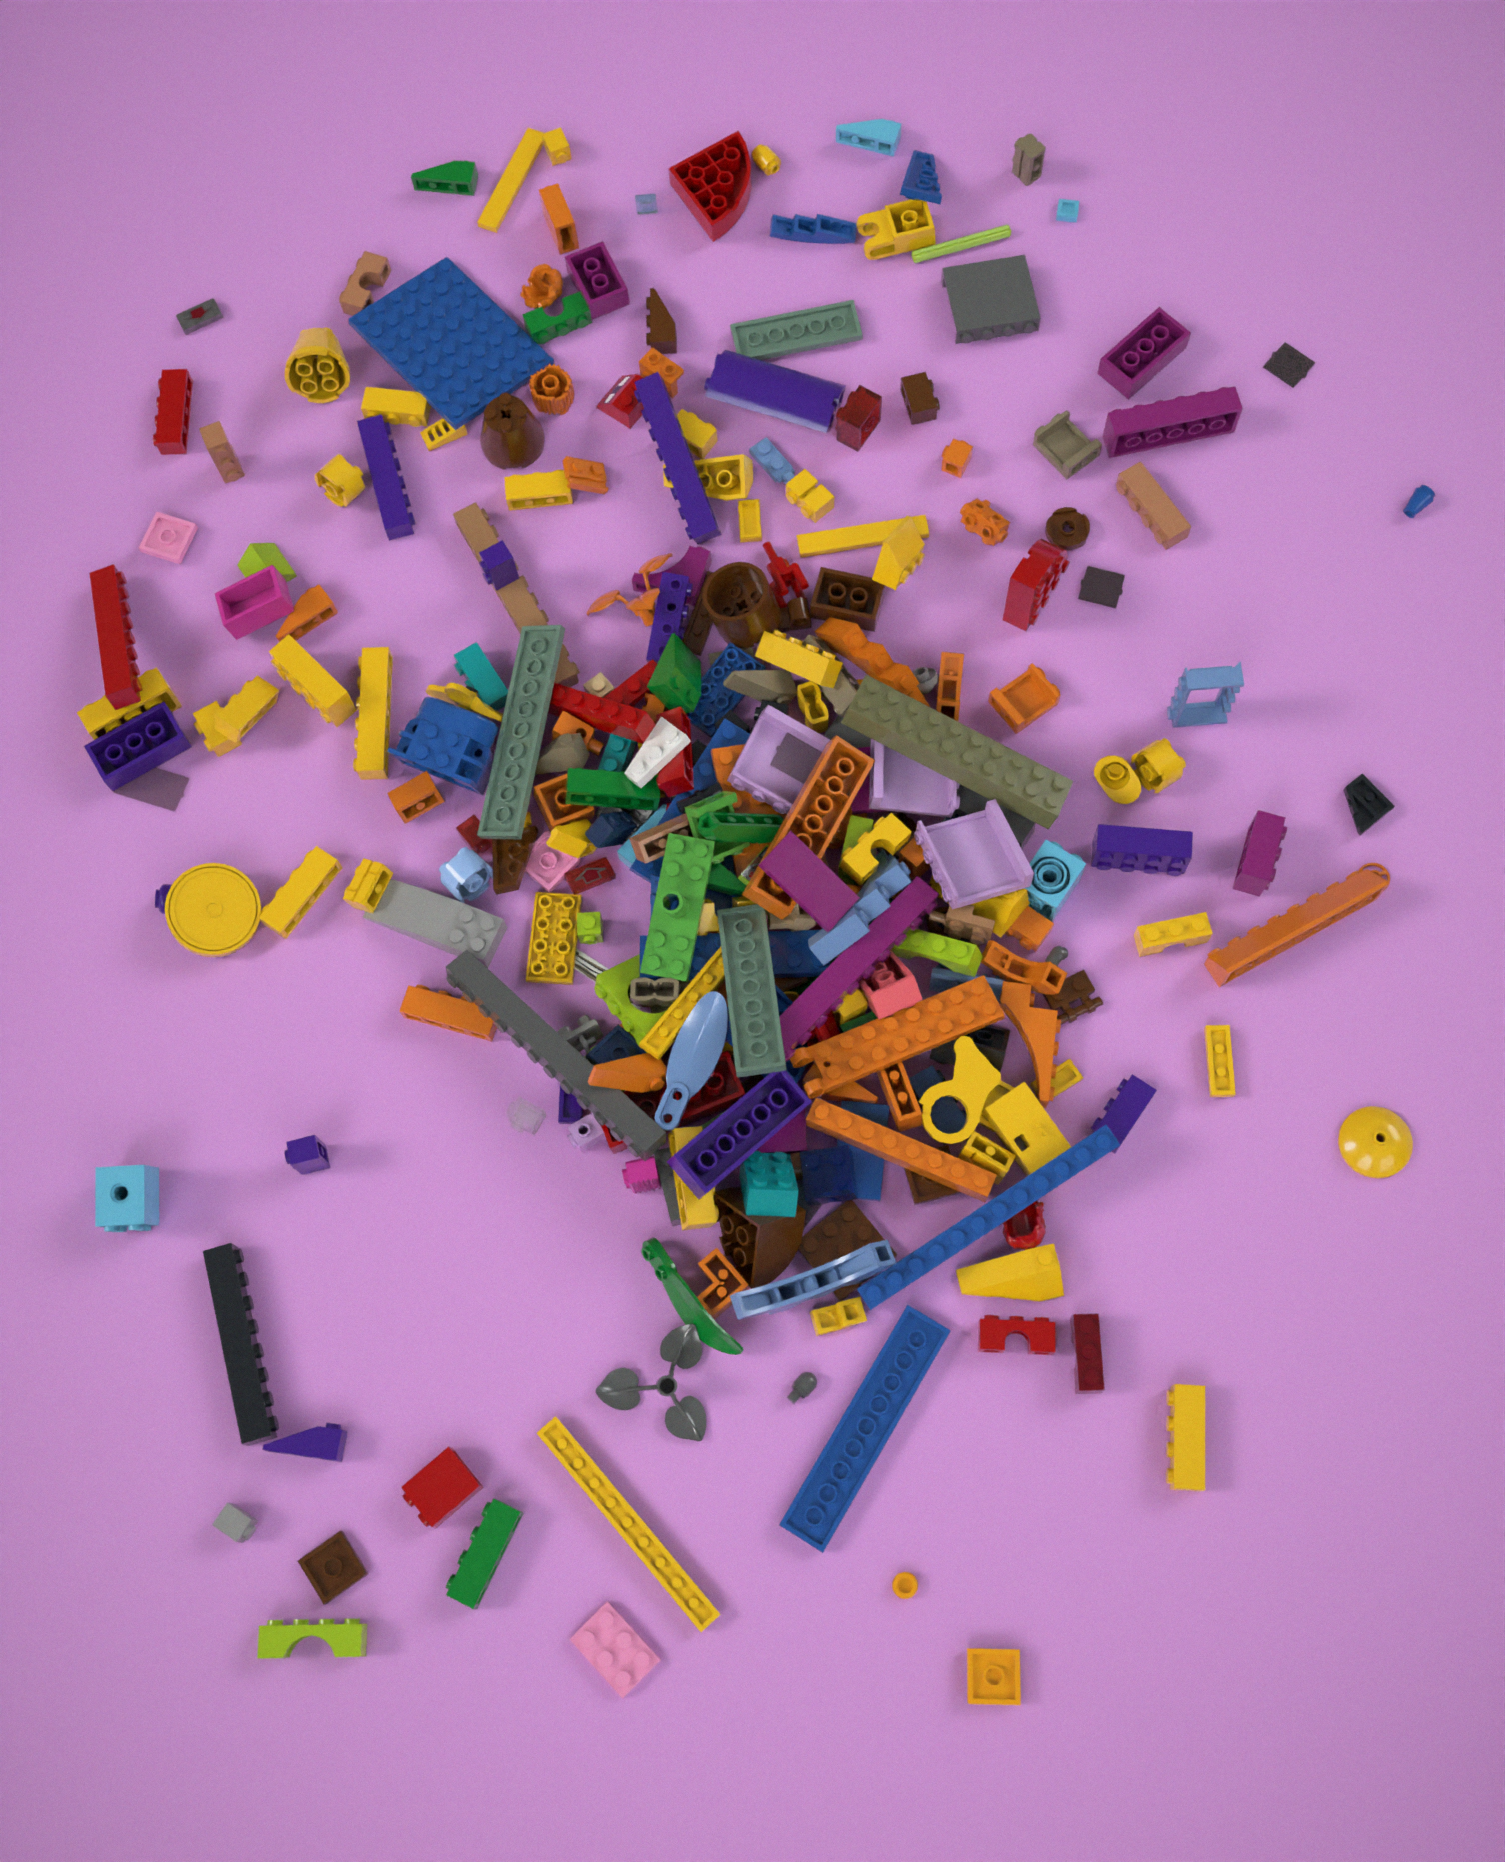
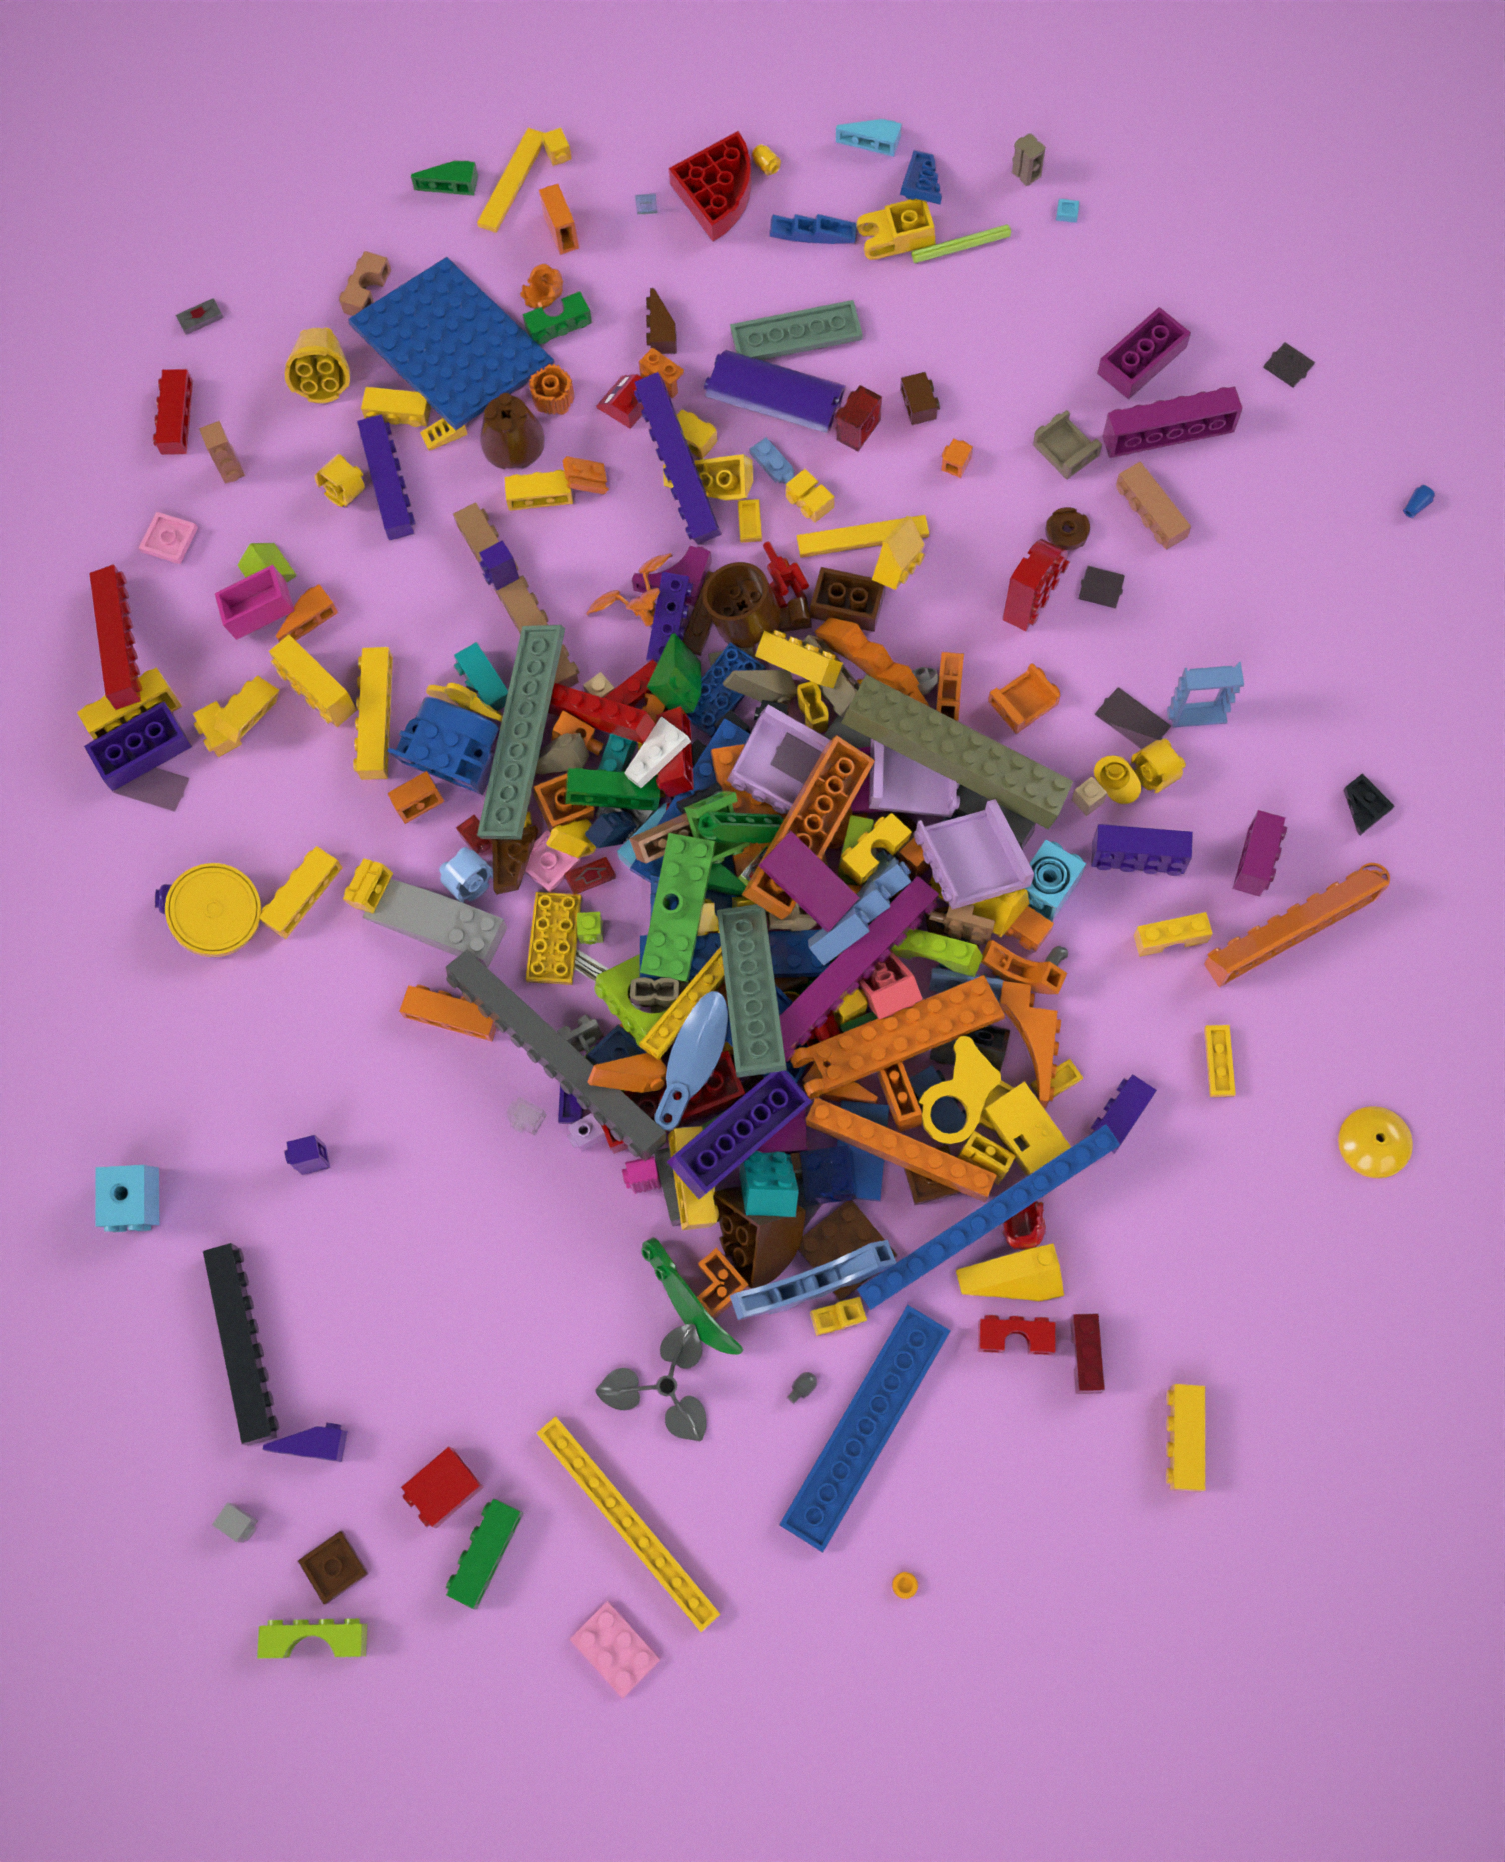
magenta brick [564,241,630,320] -> none
dark grey panel [941,255,1041,344] -> none
orange brick [960,498,1010,546] -> none
light orange plate [967,1648,1021,1705] -> none
reddish brown plate [1043,970,1103,1025] -> none
none -> tan brick [1072,777,1107,816]
none -> clear smoke piece [1095,687,1171,749]

